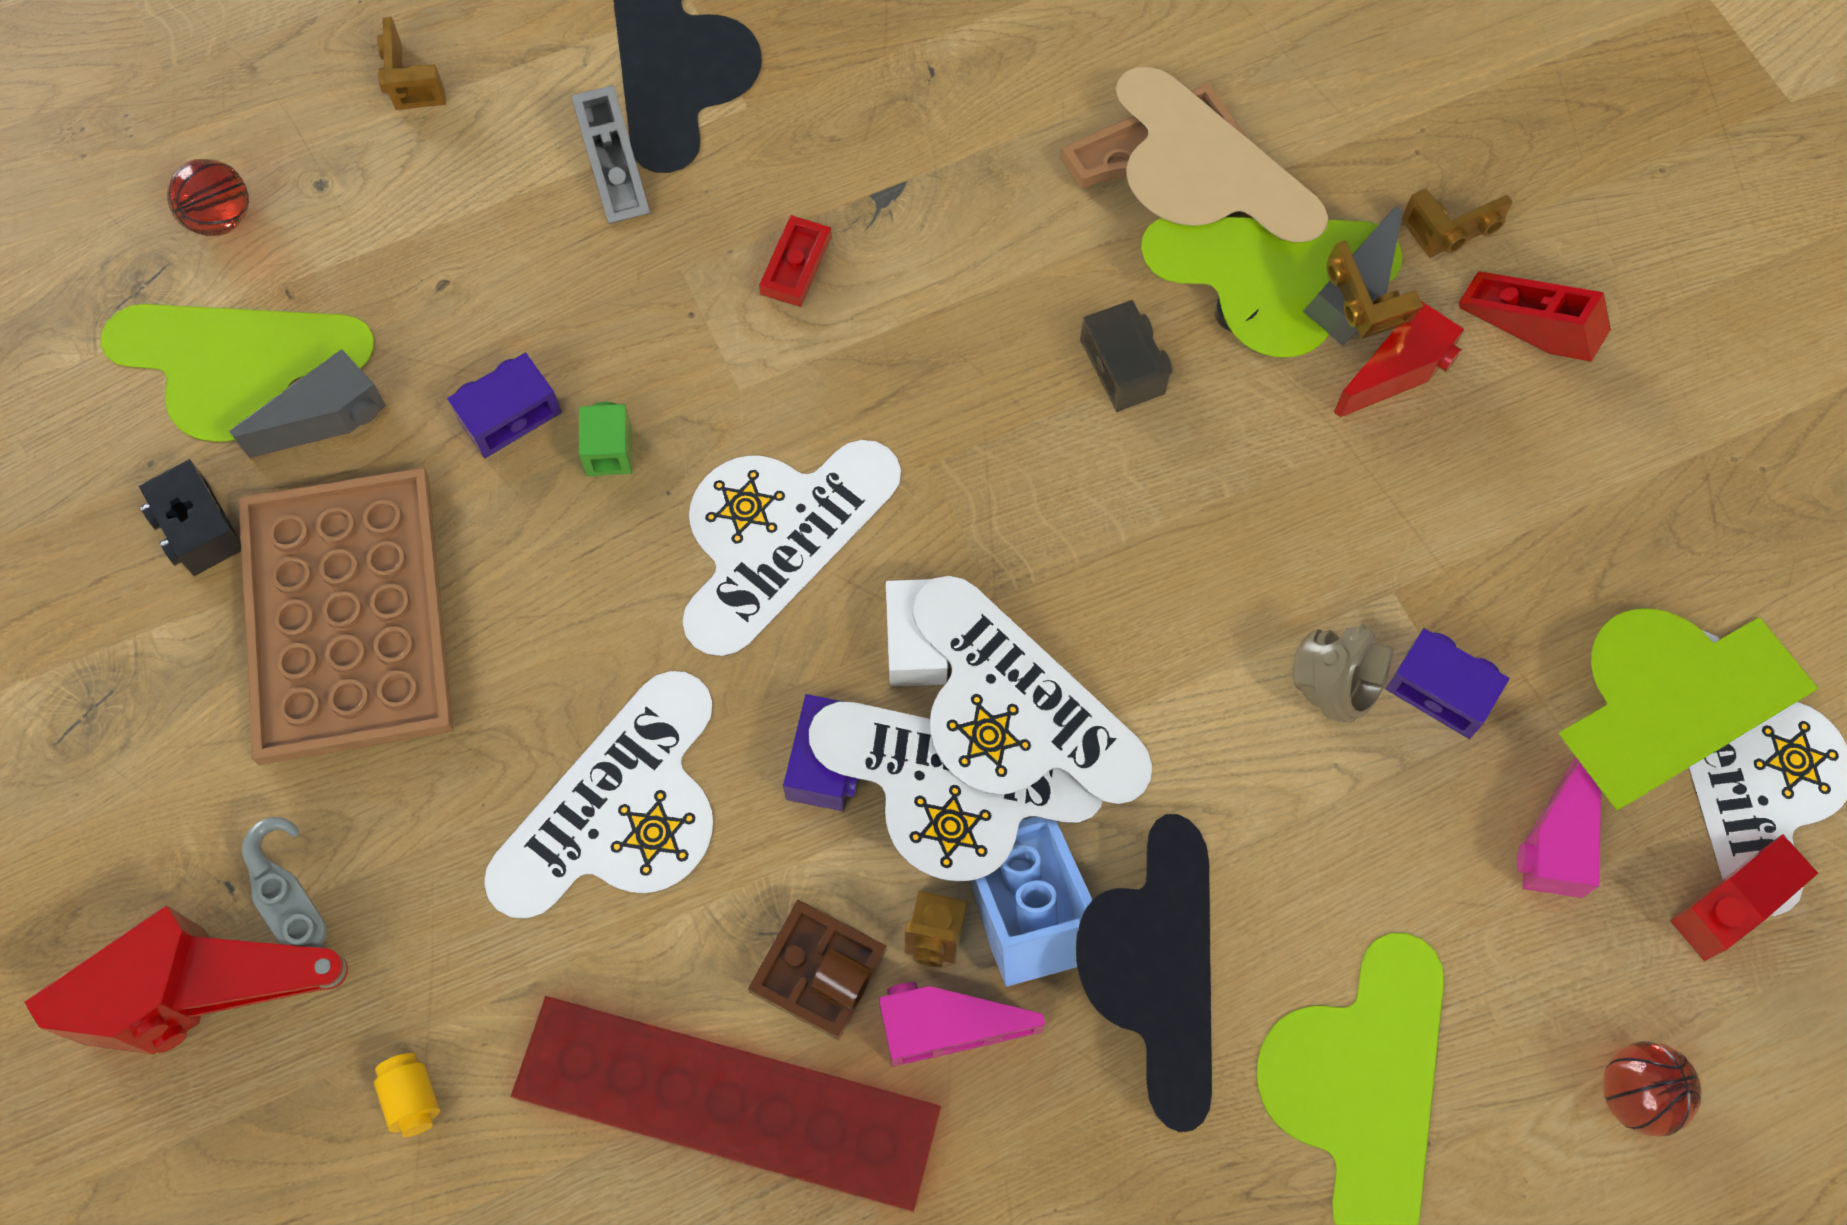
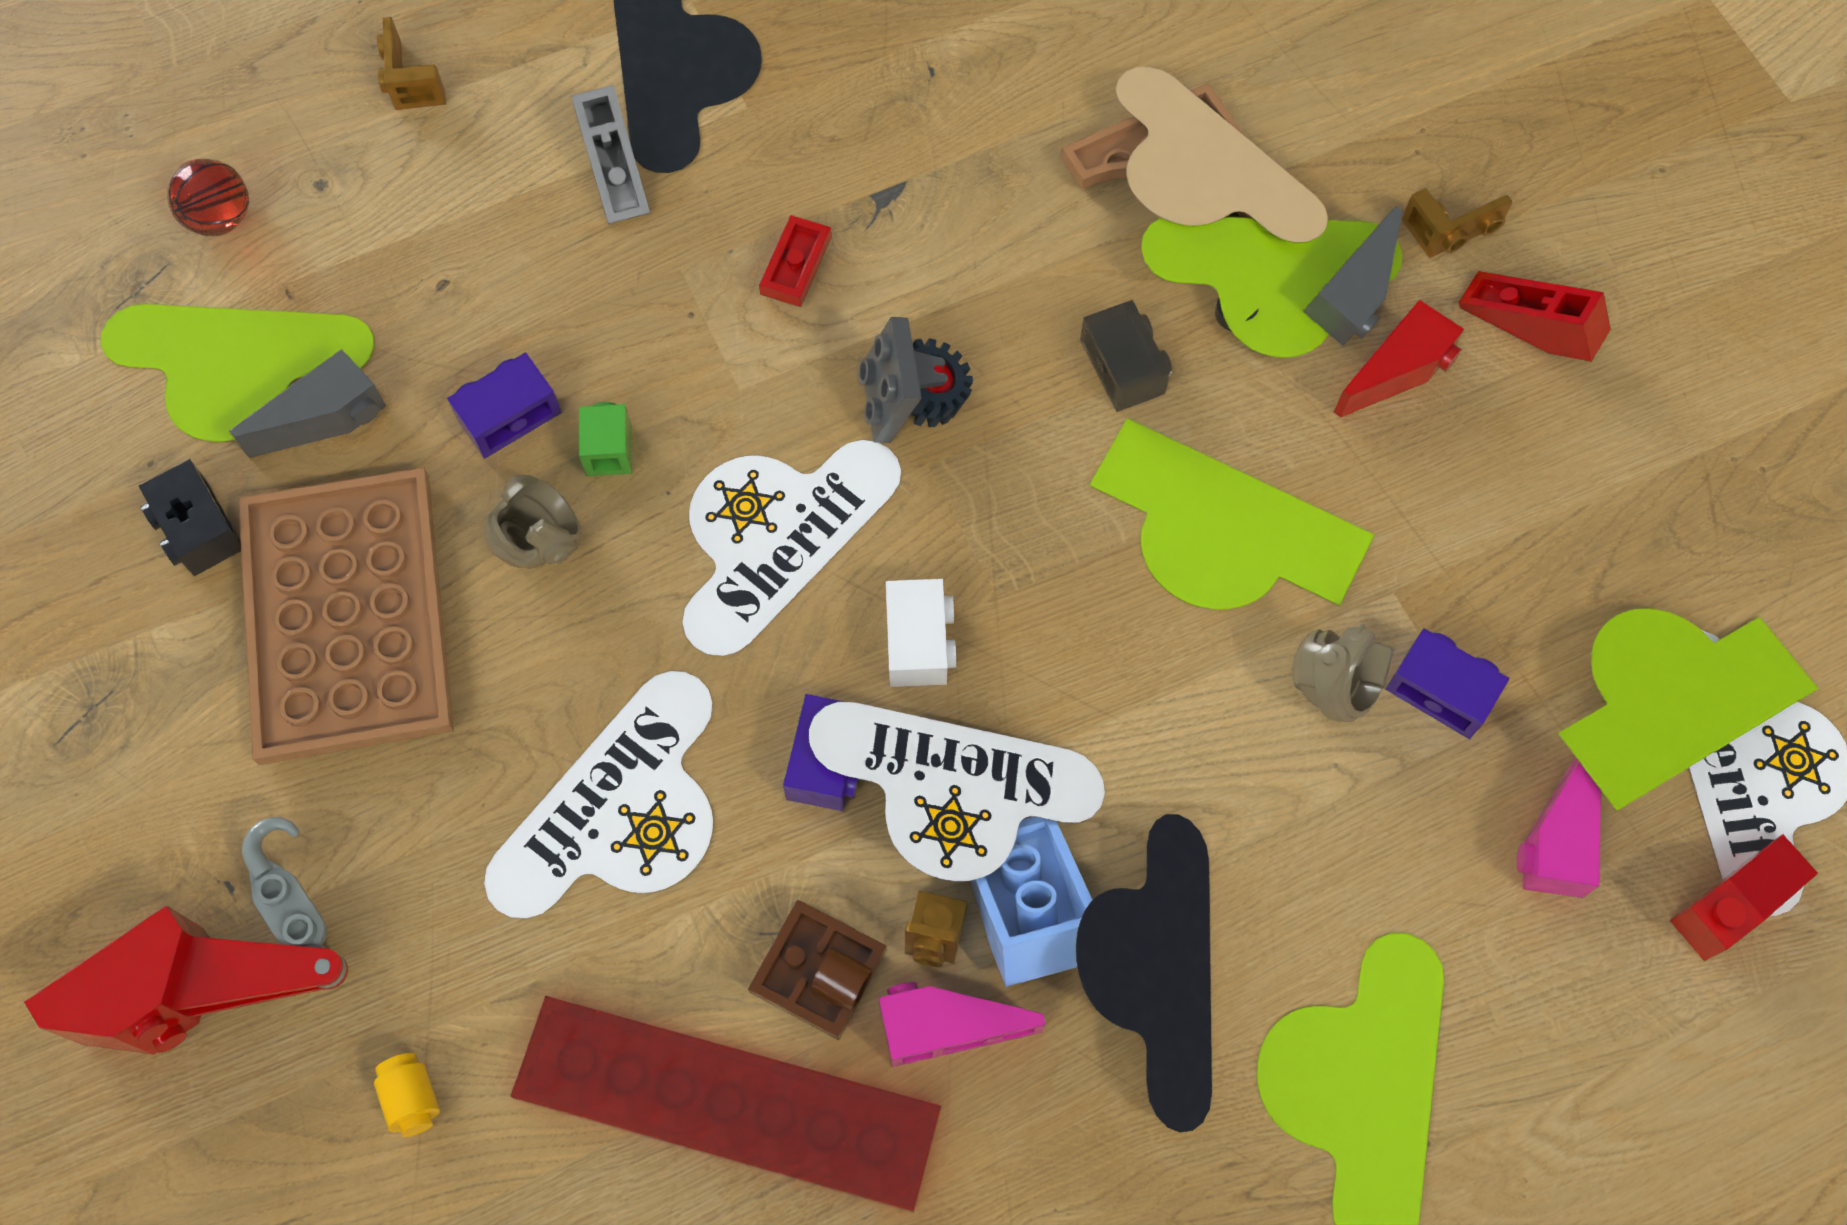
white sticker [913,576,1152,804] -> none
pearl gold bracket [1326,241,1423,339] -> none
clear red piece [1602,1041,1702,1137] -> none
none -> dark tan helmet [485,475,582,569]
none -> dark grey plate [858,317,973,443]
none -> lime sticker [1089,418,1375,610]

